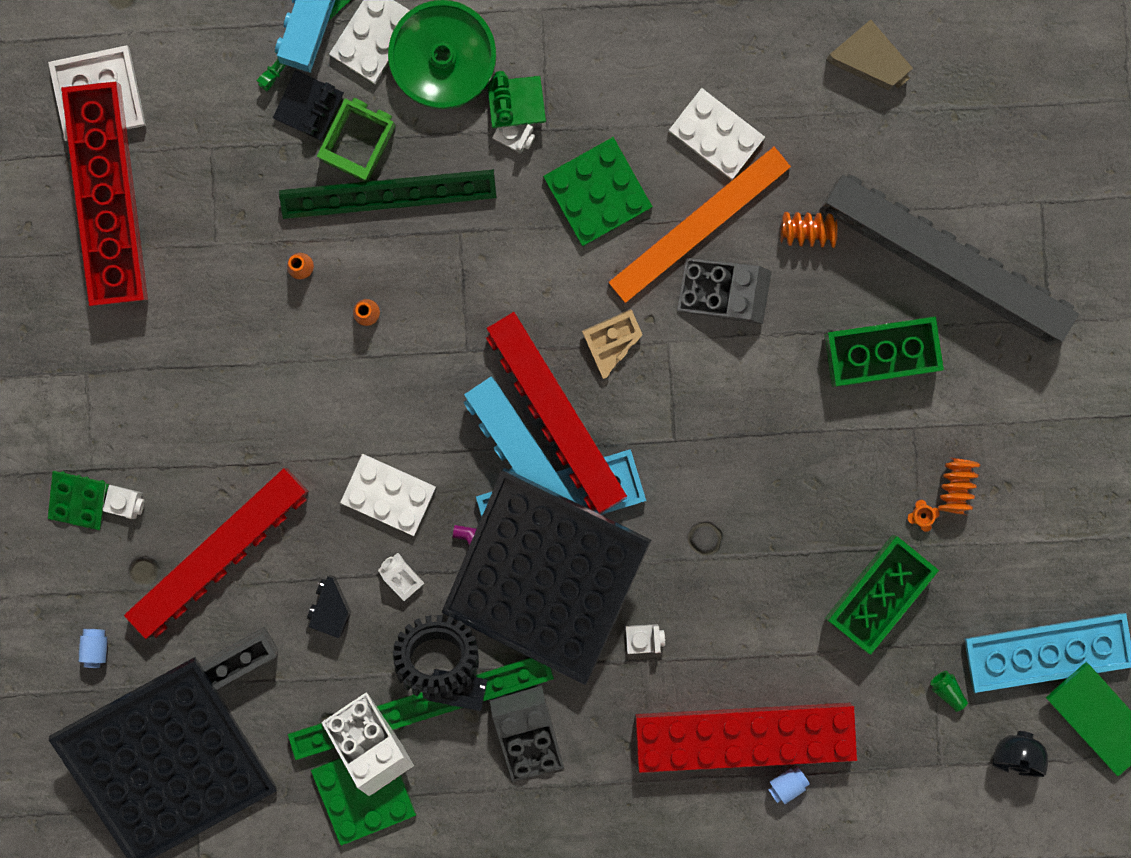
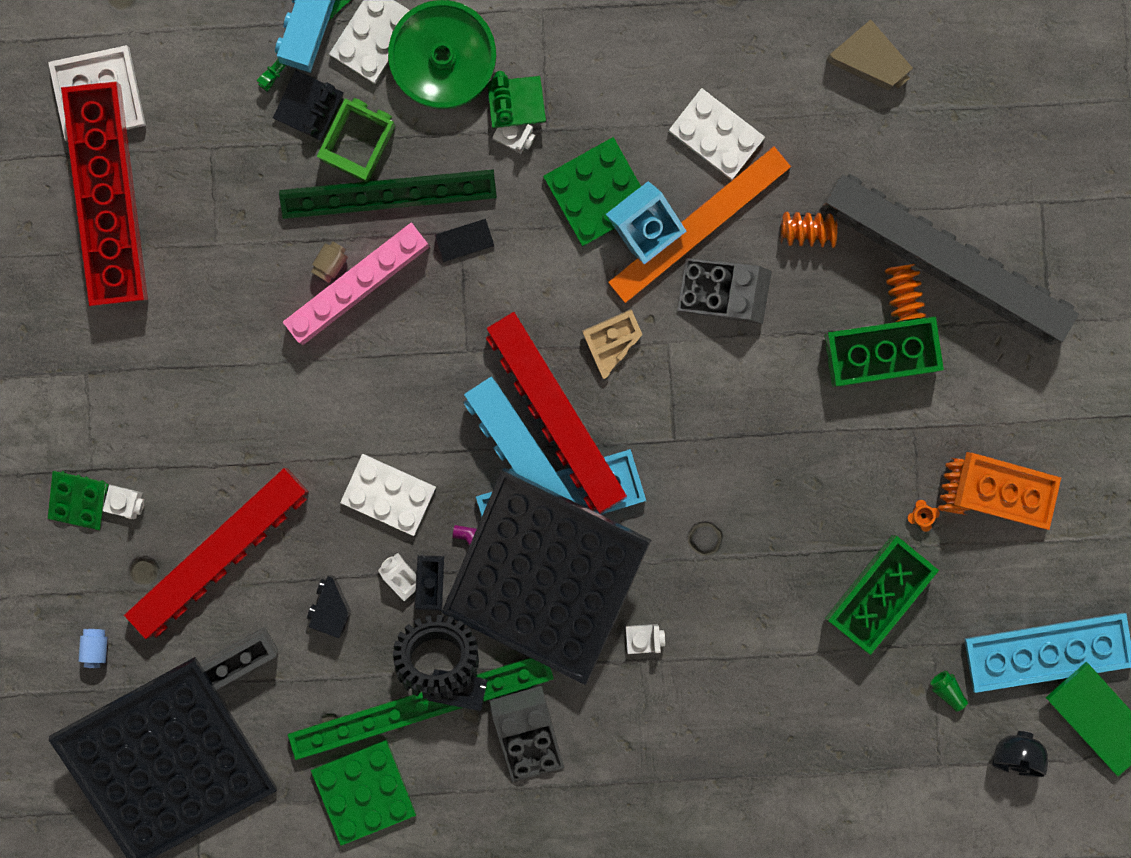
orange cone [287,253,314,279] -> none
white slope [321,692,414,796] -> none
orange cone [353,299,380,326] -> none
red brick [635,703,857,773] -> none
light blue brick [768,766,810,804] -> none
none -> bright pink brick [283,222,430,345]
none -> dark tan brick [311,241,348,283]
none -> black slope [415,555,444,611]
none -> black slope [435,219,494,262]
none -> medium azure brick [606,181,687,264]
none -> orange piece [885,264,926,322]
none -> orange plate [954,452,1061,530]

